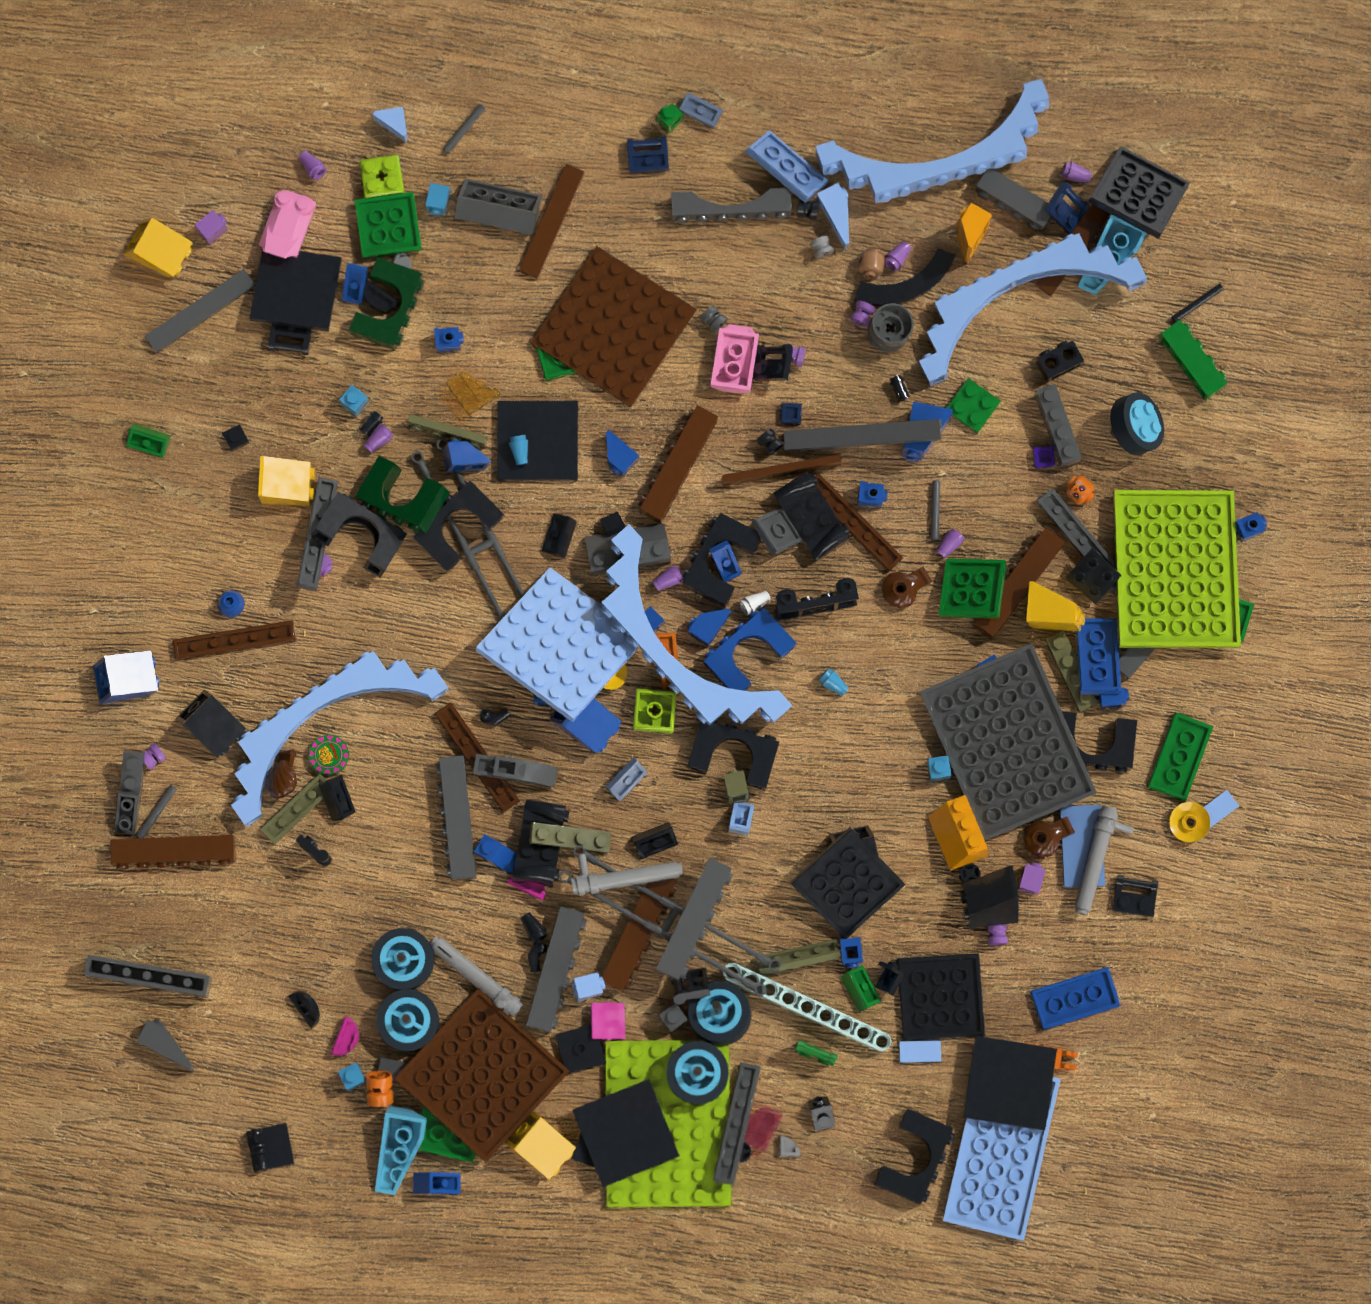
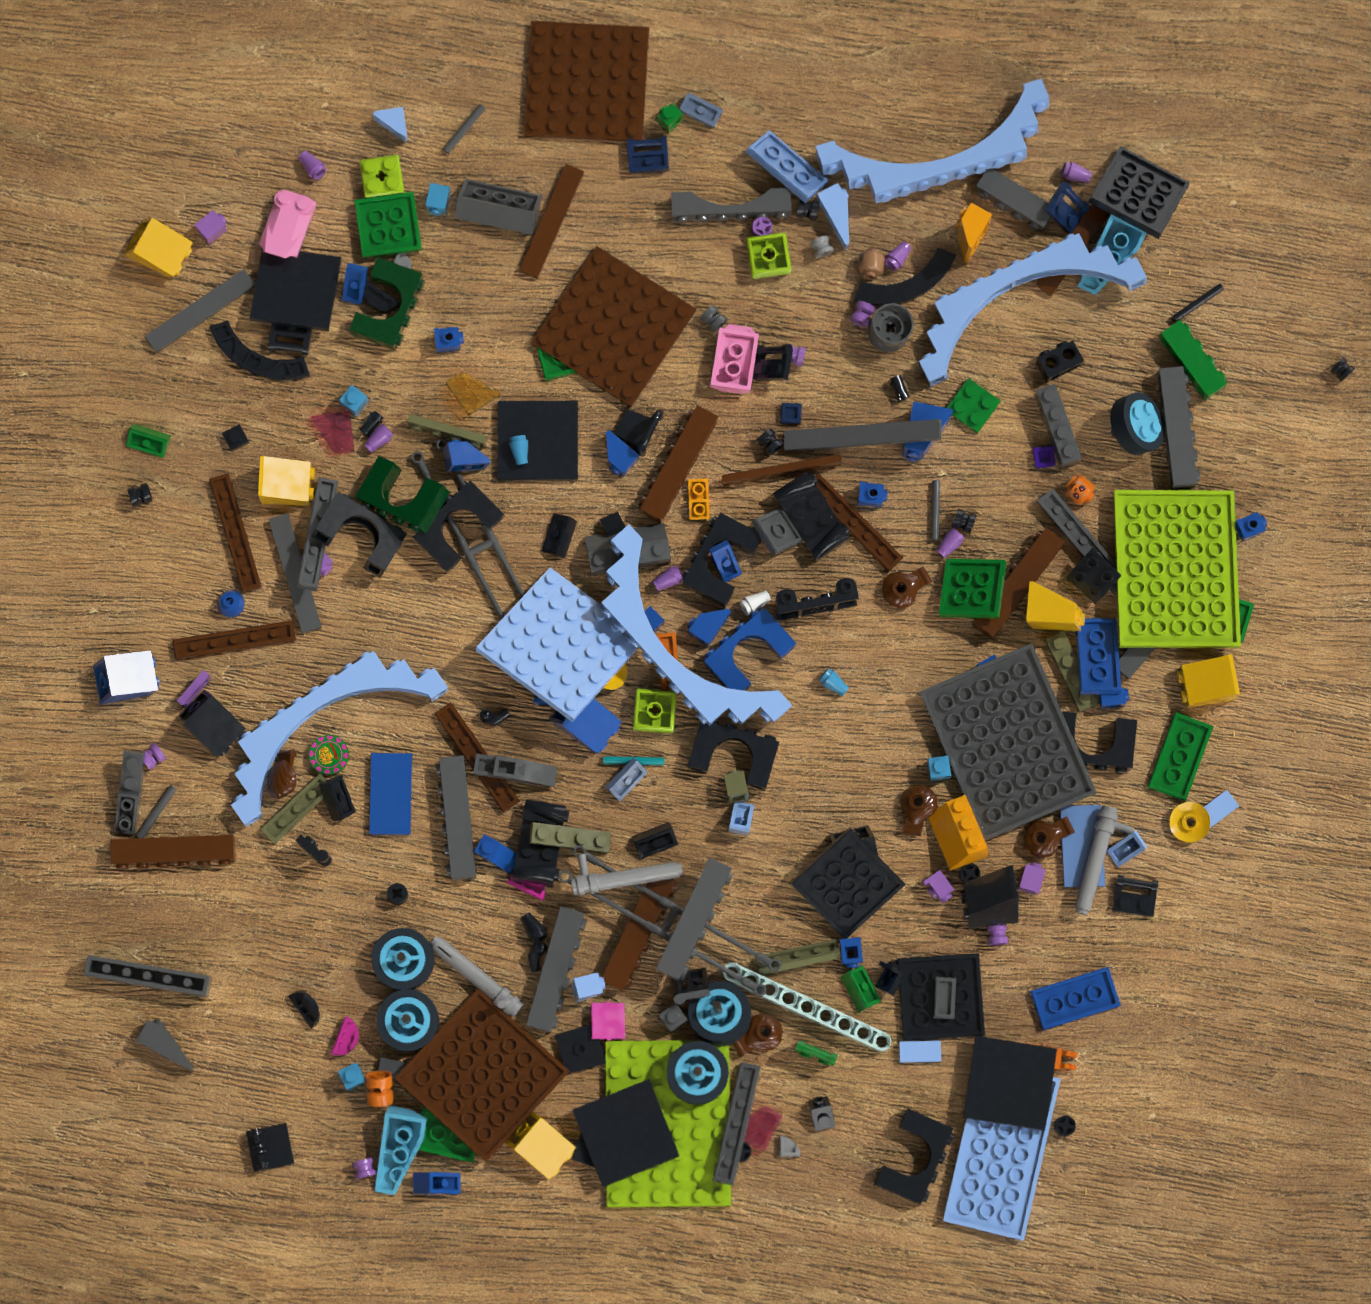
none -> black wheel [127,483,153,508]
none -> medium lavender tile [177,670,211,708]
none -> black tile [209,320,310,381]
none -> reddish brown tile [209,473,262,593]
none -> dark grey tile [269,513,322,634]
none -> clear pink wing [311,411,355,454]
none -> medium lavender wheel [352,1158,376,1179]
none -> blue tile [370,753,412,835]
none -> black wheel [387,883,408,905]
none -> reddish brown plate [524,21,649,142]
none -> teal bar [603,756,664,765]
none -> black piece [614,409,664,457]
none -> light orange slope [688,478,710,520]
none -> reddish brown animal [733,1013,783,1057]
none -> lime brick [746,233,791,279]
none -> medium lavender wheel [752,217,772,237]
none -> reddish brown animal [899,785,938,837]
none -> medium lavender brick [922,870,954,904]
none -> dark grey tile [933,977,956,1020]
none -> black wheel [951,508,977,534]
none -> black wheel [1054,1115,1076,1137]
none -> light blue slope [1107,831,1147,867]
none -> dark grey brick [1157,366,1200,490]
none -> yellow slope [1177,654,1240,708]
none -> black wheel [1330,357,1355,382]

